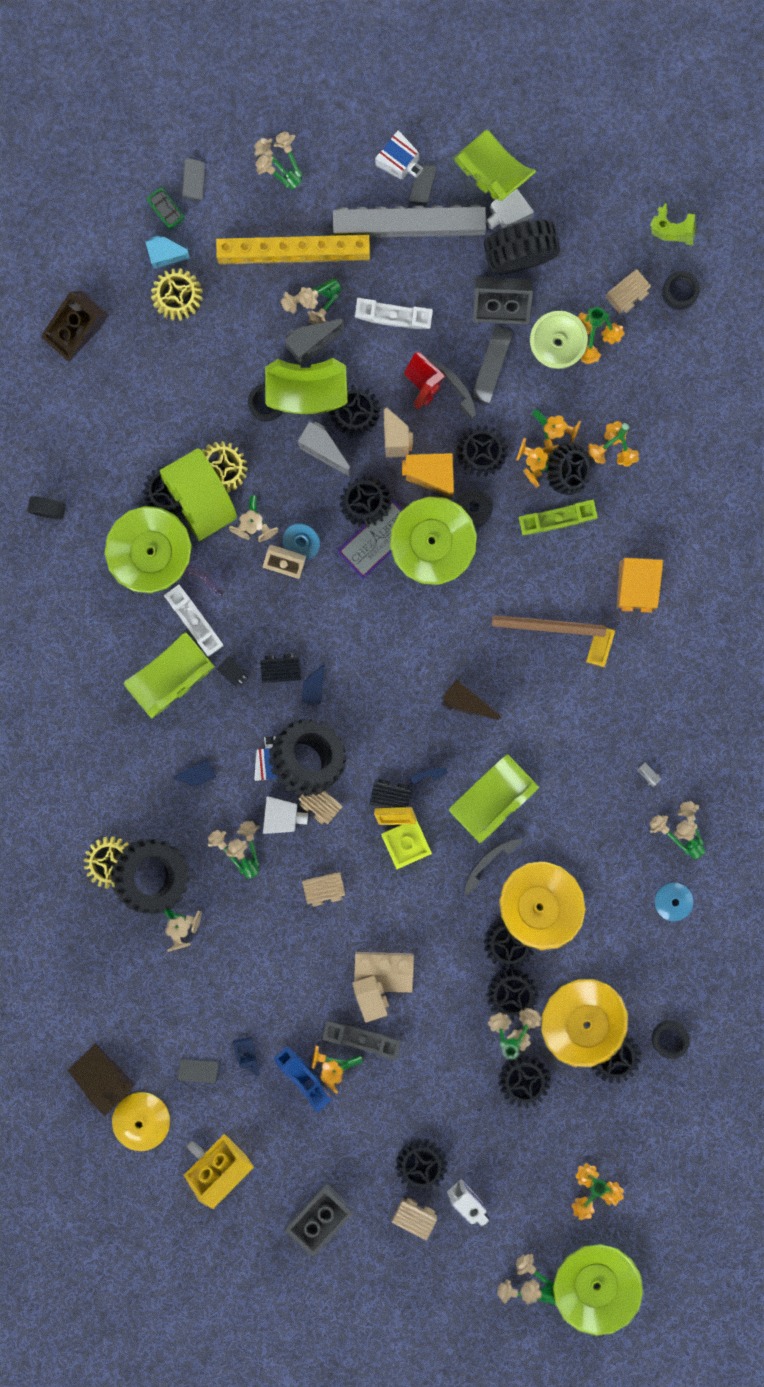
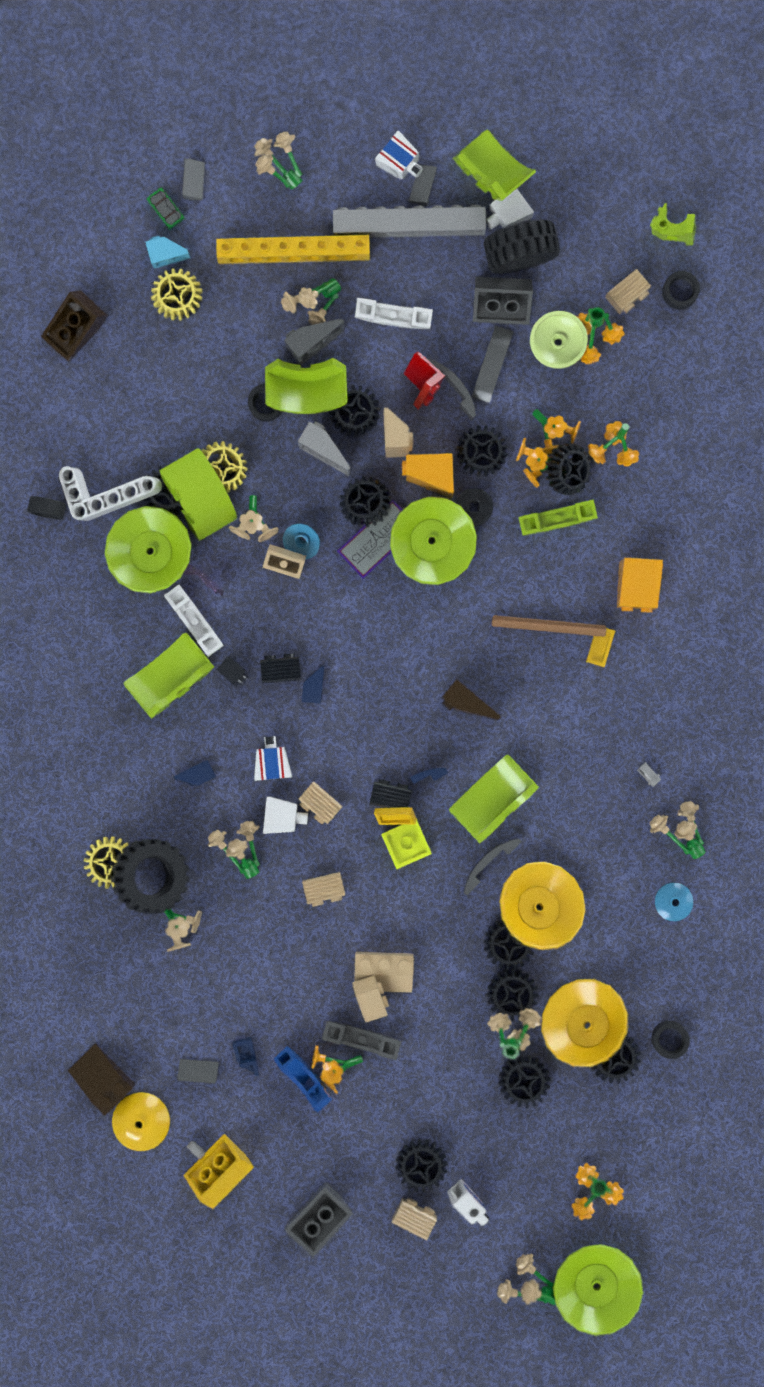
black tyre [269,719,347,796] -> none
none -> white beam [59,466,162,521]

